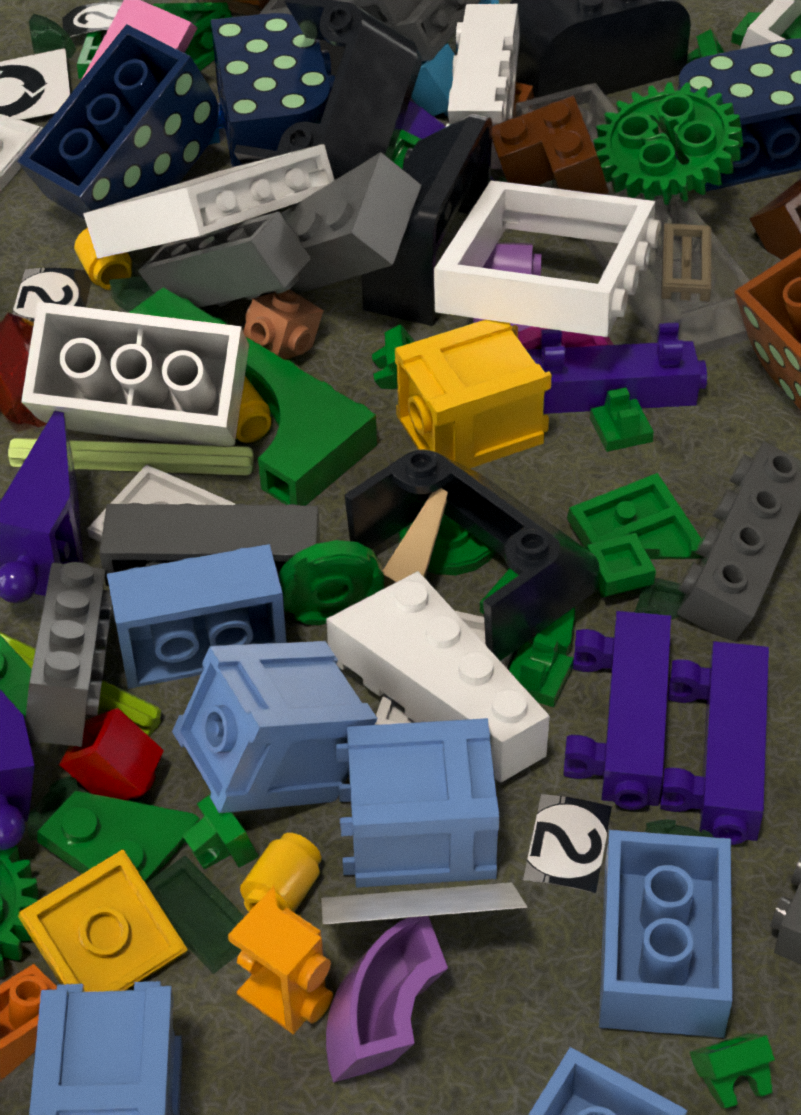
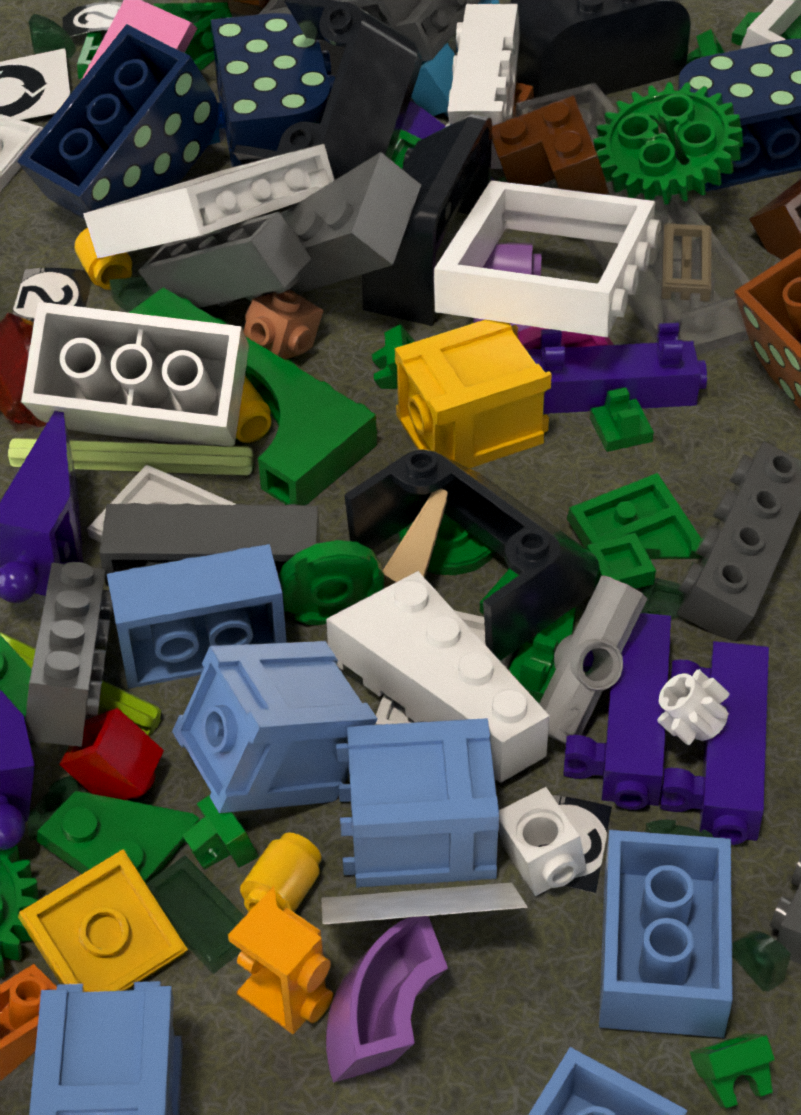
none -> white brick [498,787,587,896]
none -> light grey piece [539,576,648,745]
none -> white gear [657,670,730,745]
none -> clear green tile [732,931,791,992]

